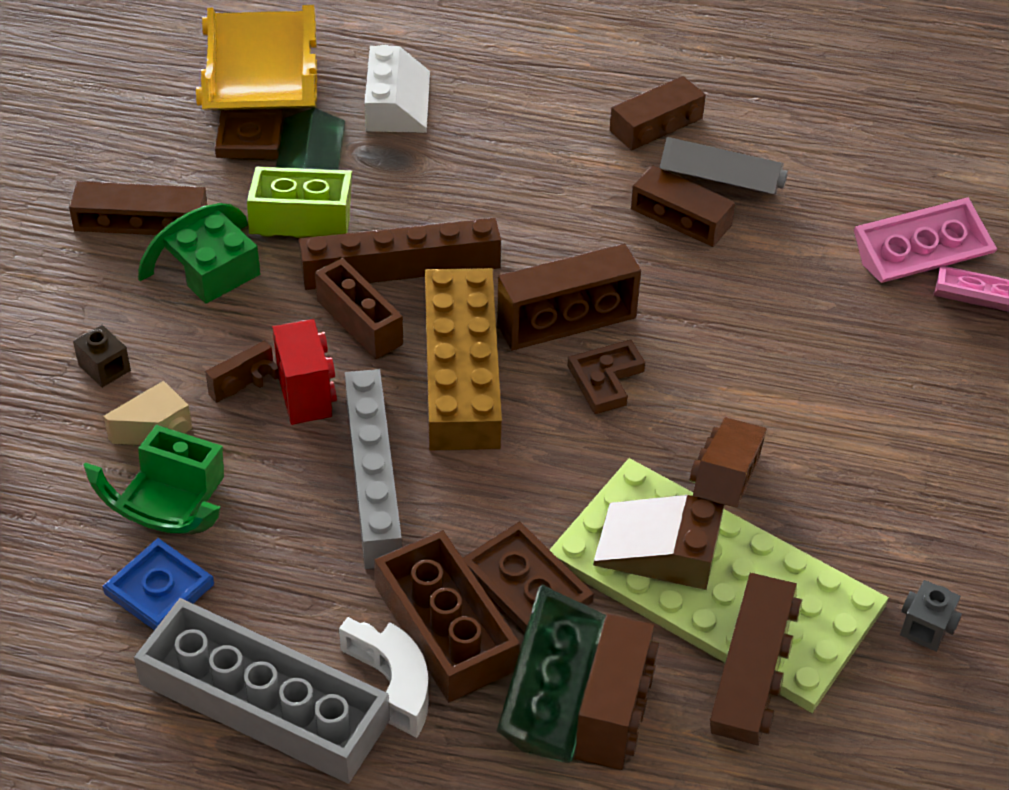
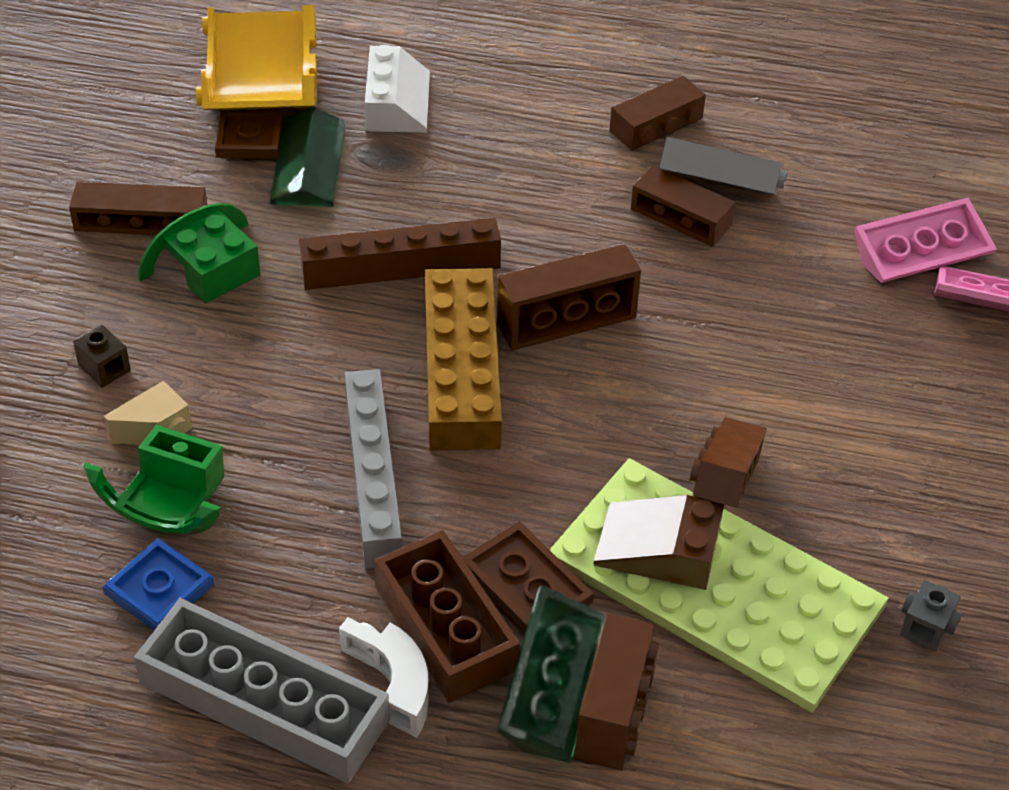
reddish brown plate [205,340,279,403] -> none
lime slope [247,167,352,238] -> none
red brick [272,319,337,425] -> none
reddish brown brick [315,258,403,359] -> none
reddish brown plate [567,339,645,414] -> none
reddish brown brick [710,572,803,746] -> none

